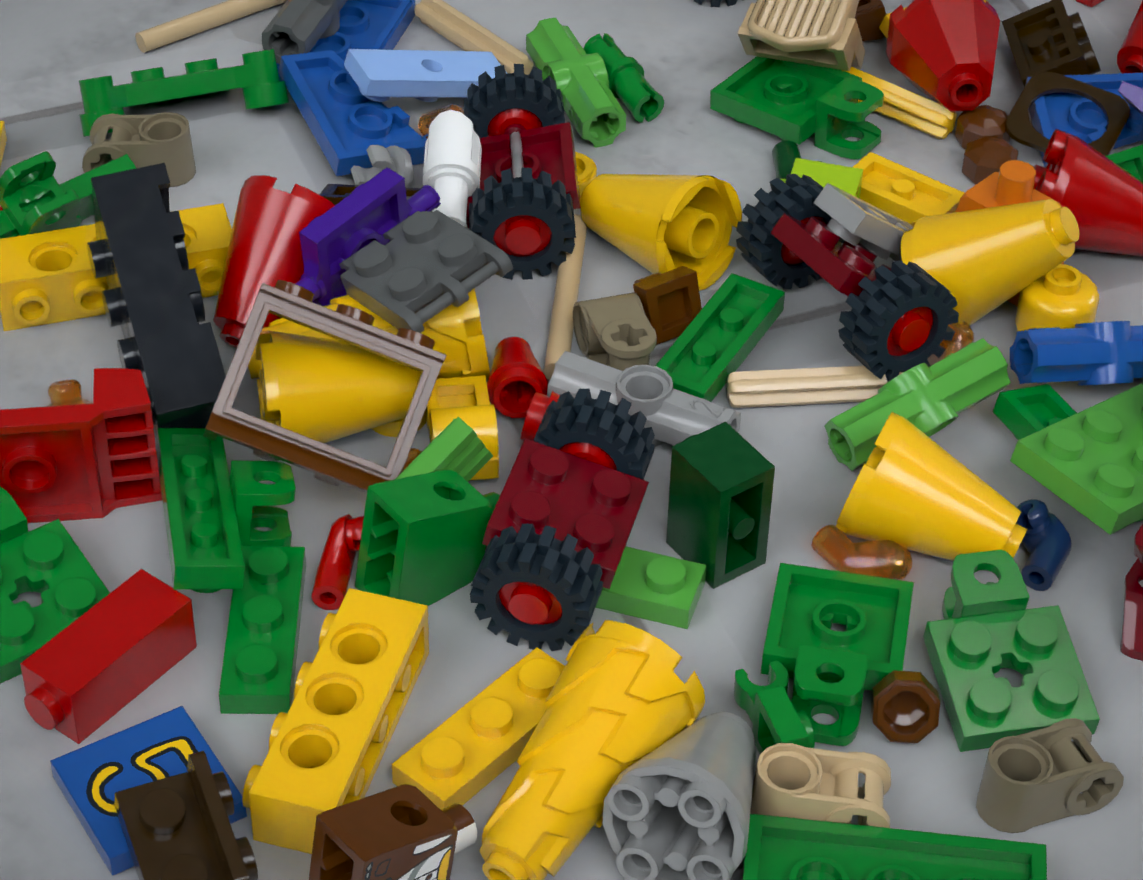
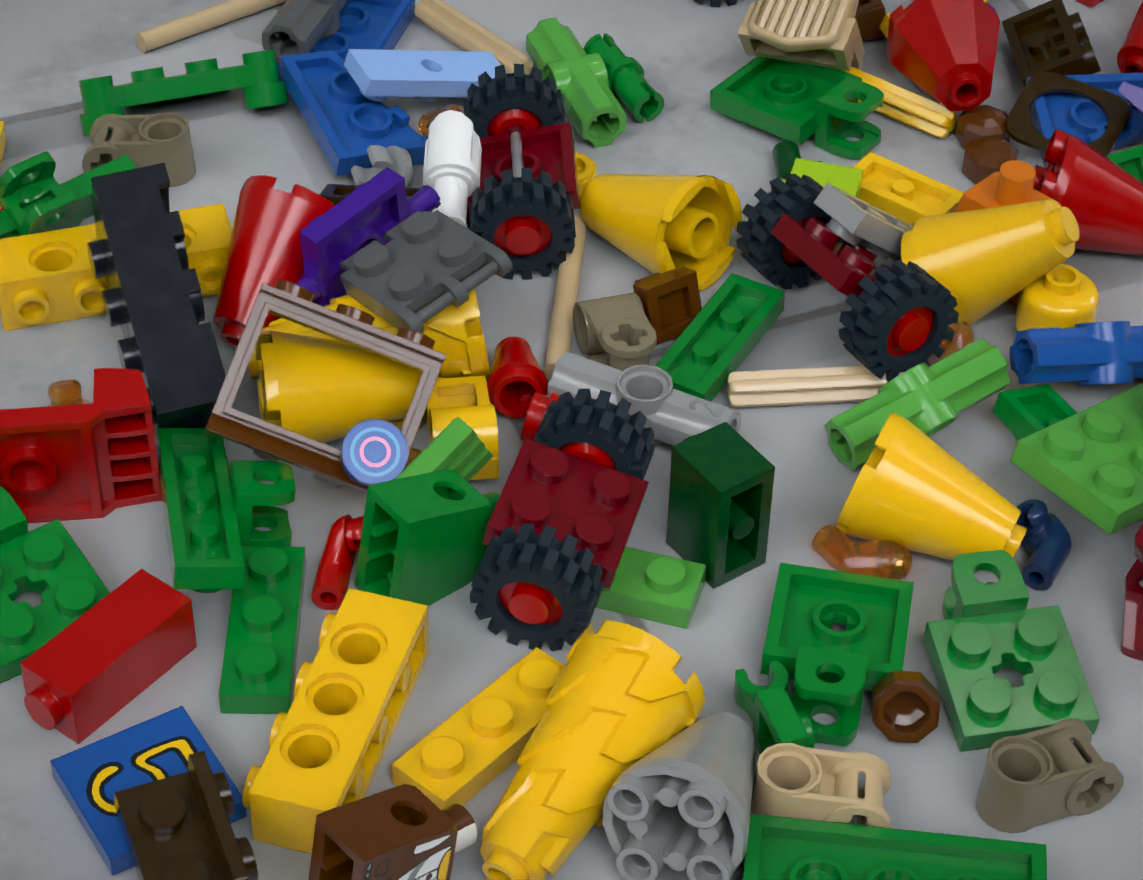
none -> tile [341,419,409,488]

